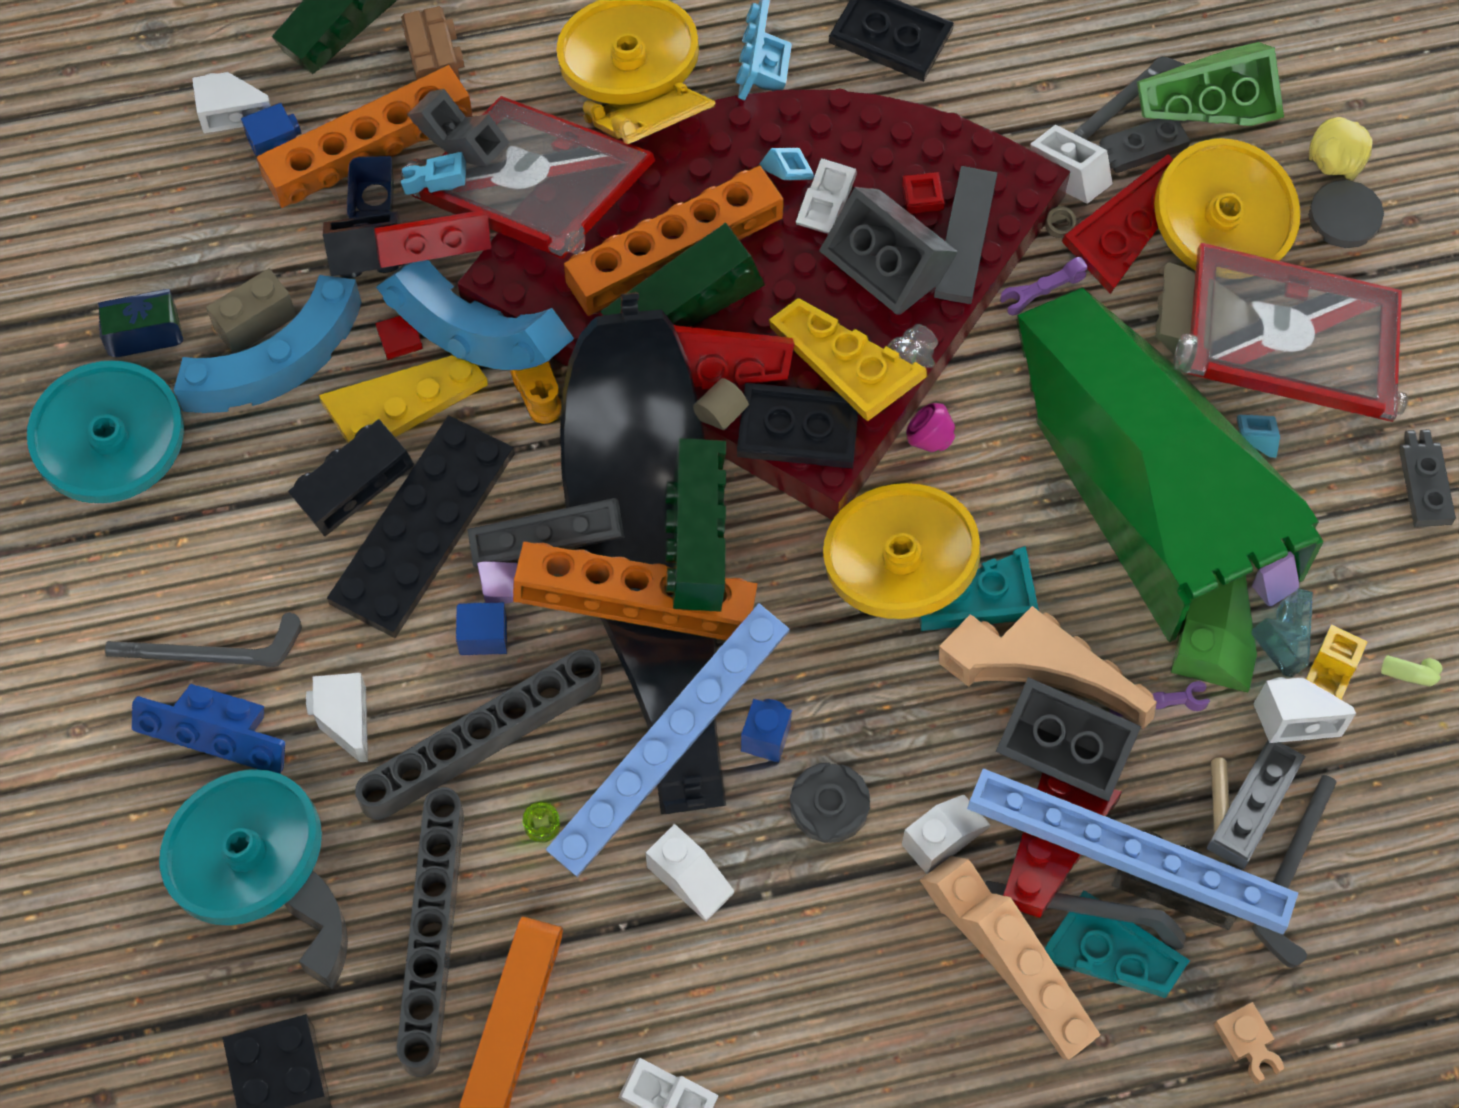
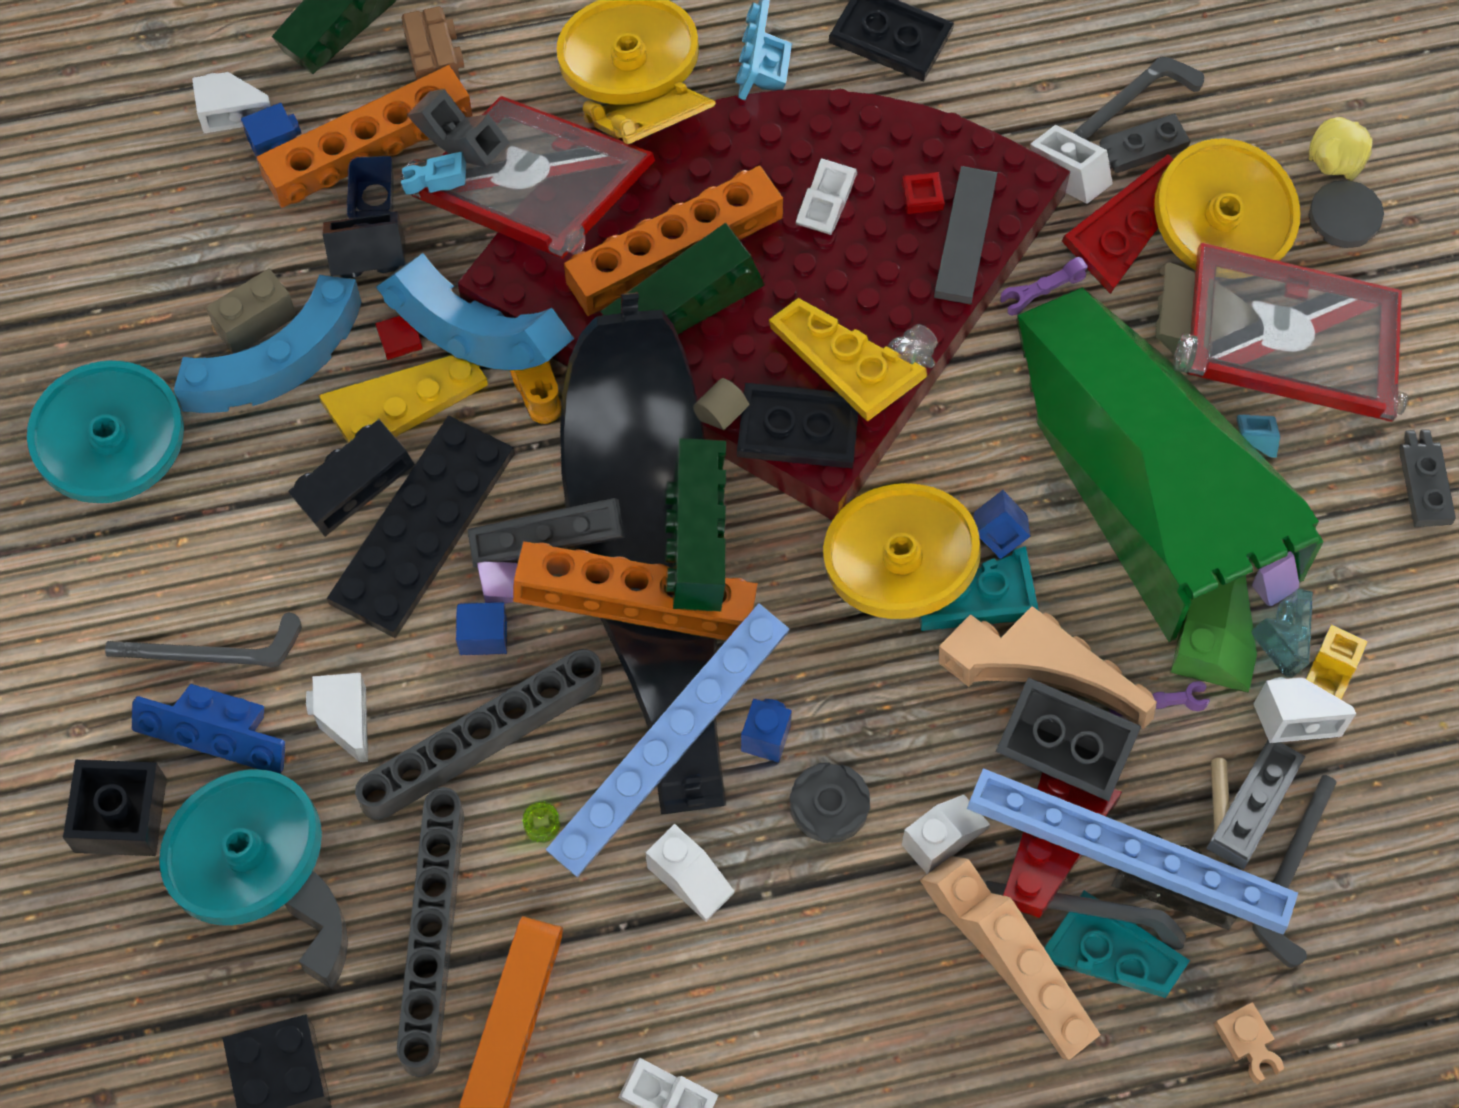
dark blue piece [98,289,184,357] -> none
red plate [374,210,491,268] -> none
red wing [674,325,794,390] -> none
medium azure slope [760,148,815,180] -> none
dark grey slope [819,187,958,314] -> none
dark pink cone [906,403,955,452] -> none
dark tan hinge [1045,206,1076,238] -> none
bright green wedge [1137,42,1284,126] -> none
yellowish green arm [1381,655,1443,687] -> none
none -> black brick [63,759,167,856]
none -> blue panel [974,490,1031,559]

